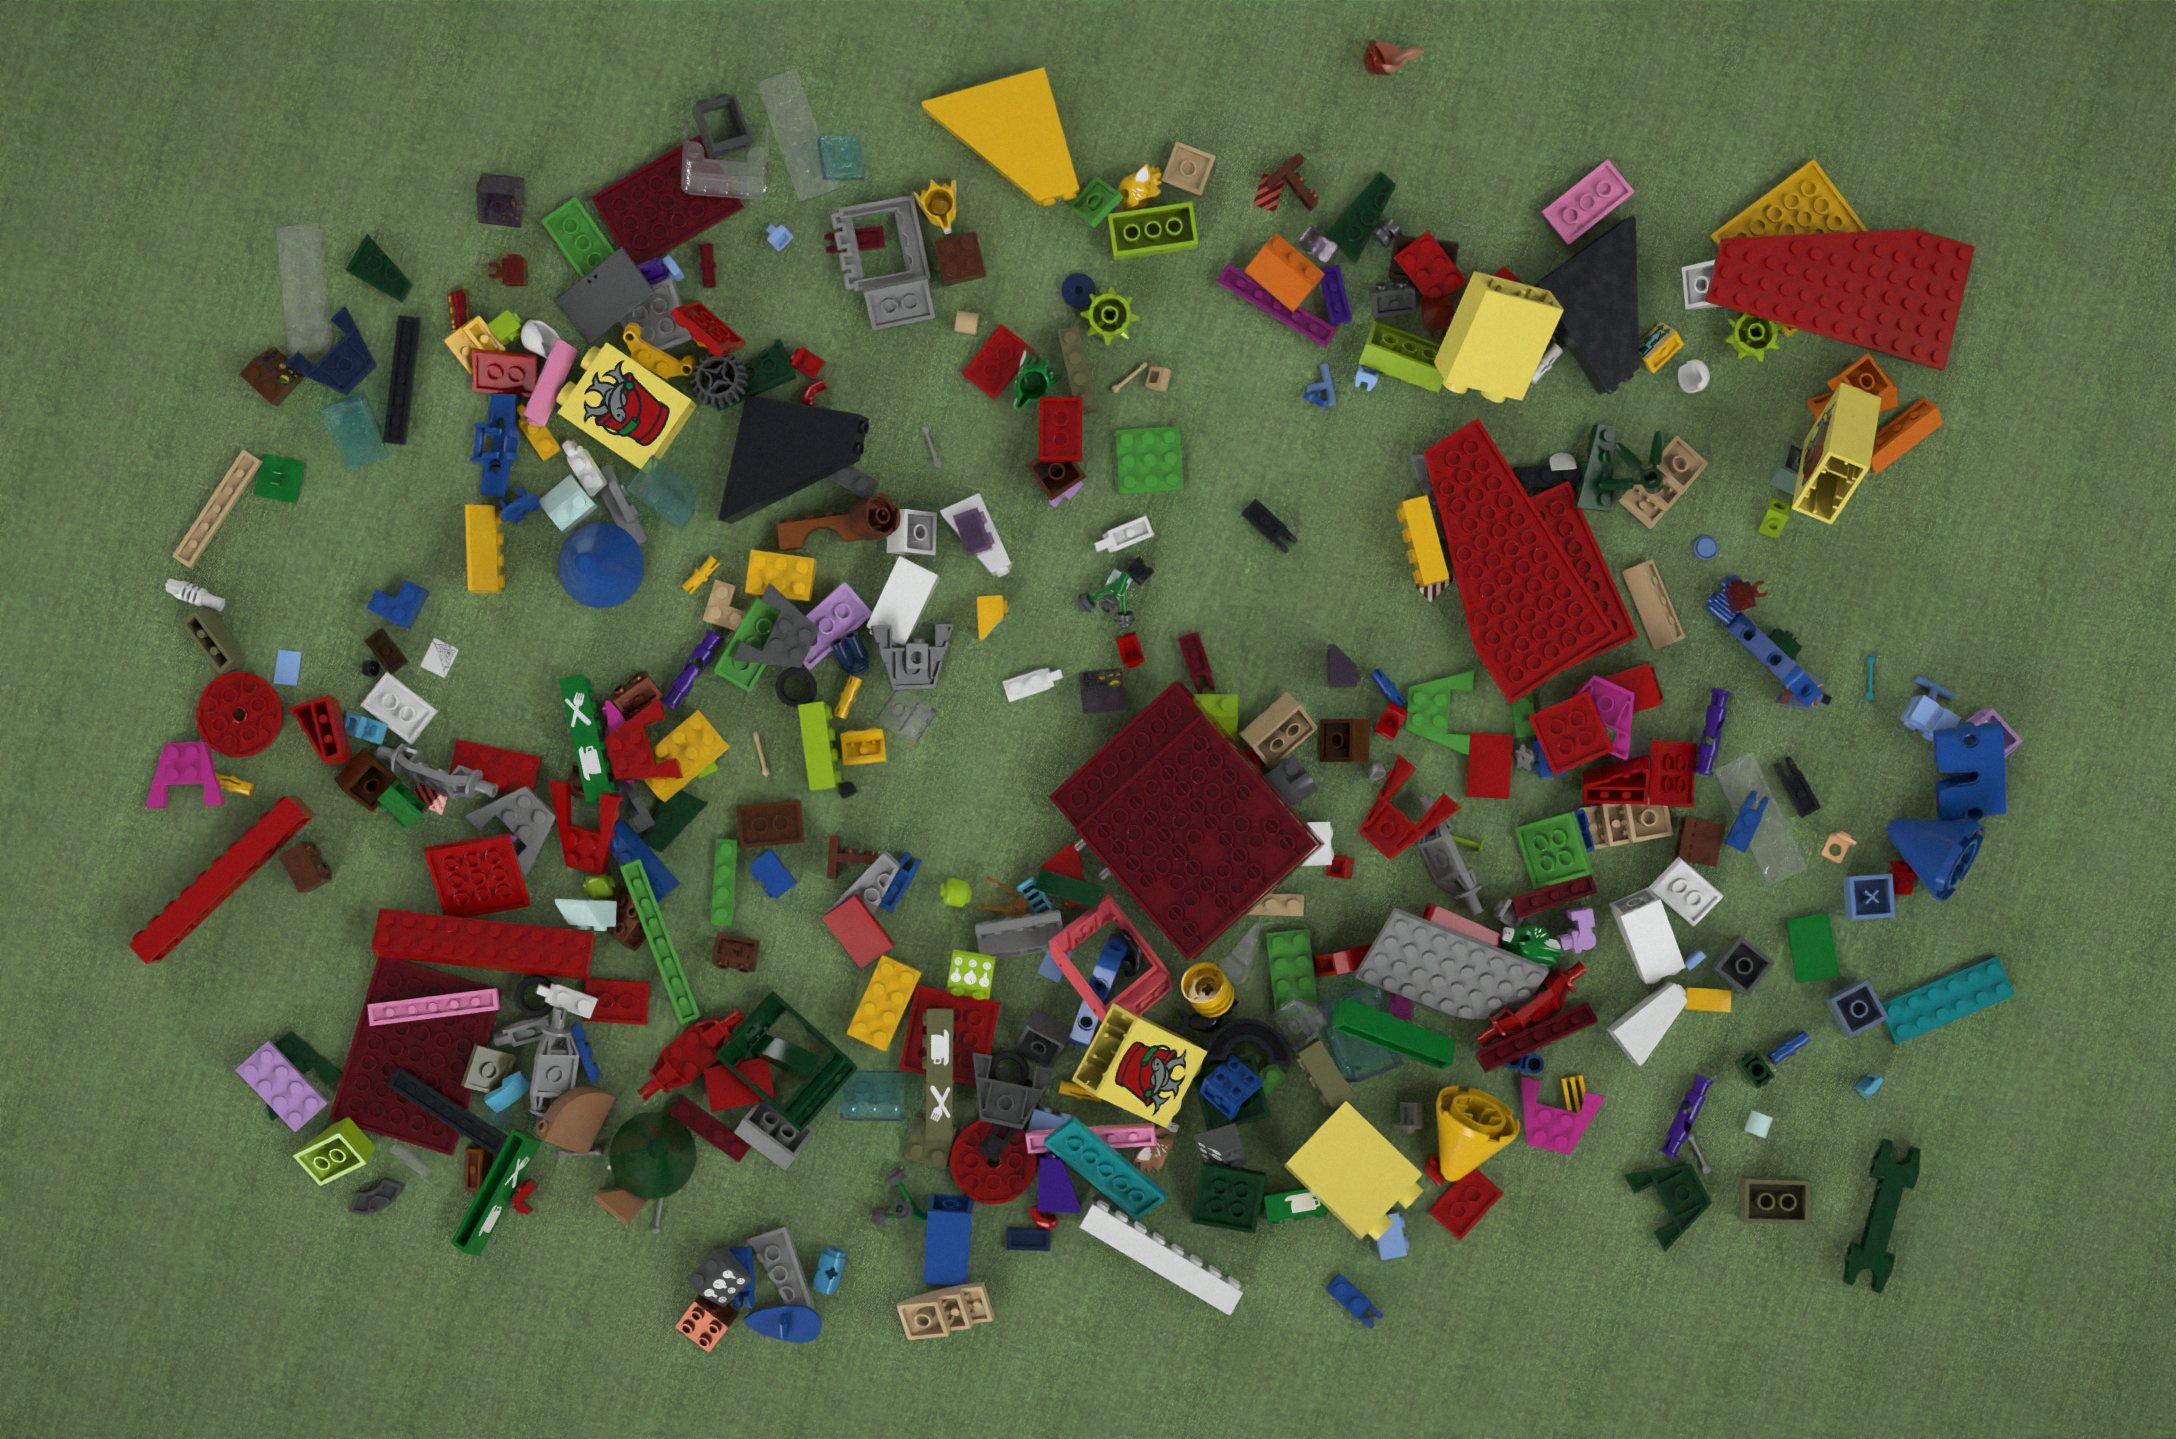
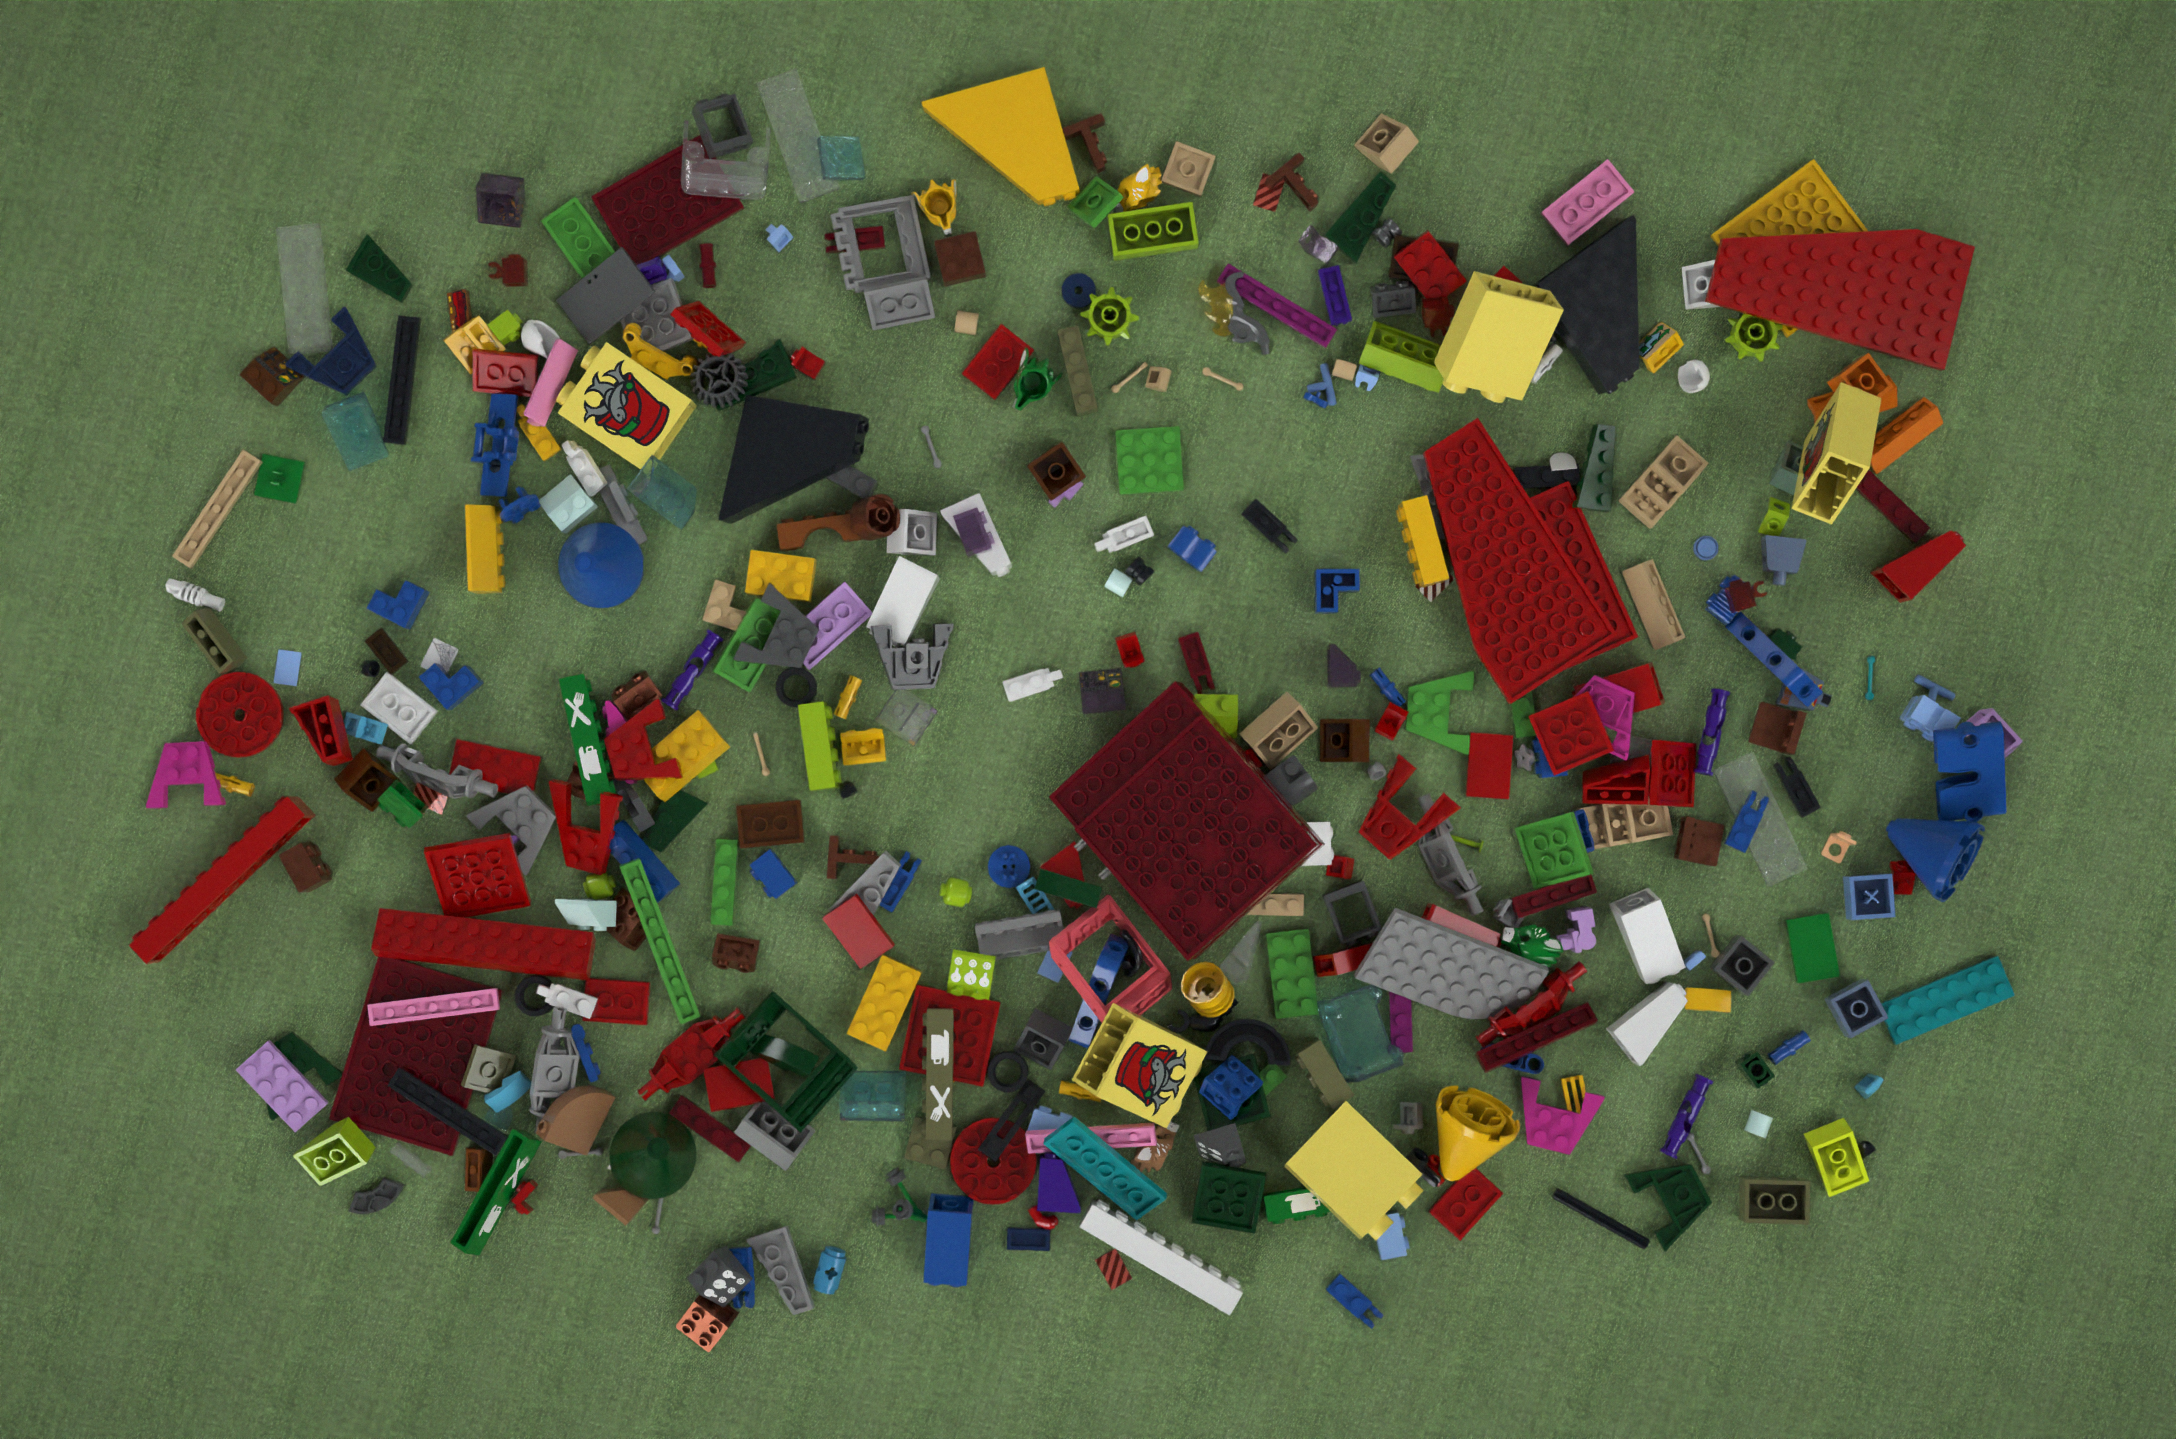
light grey hinge [493,1013,551,1047] -> none
yellow pin [681,555,721,595] -> none
blue shield [745,1305,822,1343] -> none
red arm [801,379,827,406] -> none
dark blue piece [830,631,869,676] -> none
tan slope [896,1282,995,1340] -> none
dark grey wing [973,1052,1056,1129] -> none
yellow slope [977,595,1008,641] -> none
clear orange plant [981,876,1029,916] -> none
red tile [1039,397,1083,462] -> none
dark grey plant [1076,572,1135,627] -> none
orange slope [1244,233,1325,312] -> none
clear slope [1269,997,1332,1052] -> none
green brick [1331,999,1456,1070] -> none
piece [1363,40,1425,76] -> none
dark green plant [1599,430,1664,494] -> none
white tile [1649,857,1724,927] -> none
dark green piece [1843,1138,1921,1294] -> none
none -> blue brick [419,663,484,710]
none -> blue plate [988,845,1030,888]
none -> copper bracket [1062,113,1107,174]
none -> clear red sticker [1095,1249,1132,1290]
none -> blue brick [1167,525,1217,573]
none -> piece [1198,272,1270,355]
none -> tan hinge [1202,367,1244,391]
none -> blue brick [1314,569,1360,614]
none -> dark grey window [1322,880,1382,946]
none -> tan brick [1332,359,1357,381]
none -> tan slope [1354,113,1419,174]
none -> black axle [1405,1147,1441,1187]
none -> black axle [1552,1188,1650,1249]
none -> tan hinge [1702,914,1720,958]
none -> copper bracket [1748,702,1807,755]
none -> sand blue torso [1761,535,1806,586]
none -> neon yellow slope [1804,1118,1869,1197]
none -> dark red plate [1856,470,1930,544]
none -> black hinge [1858,1141,1877,1160]
none -> red slope [1870,530,1967,603]

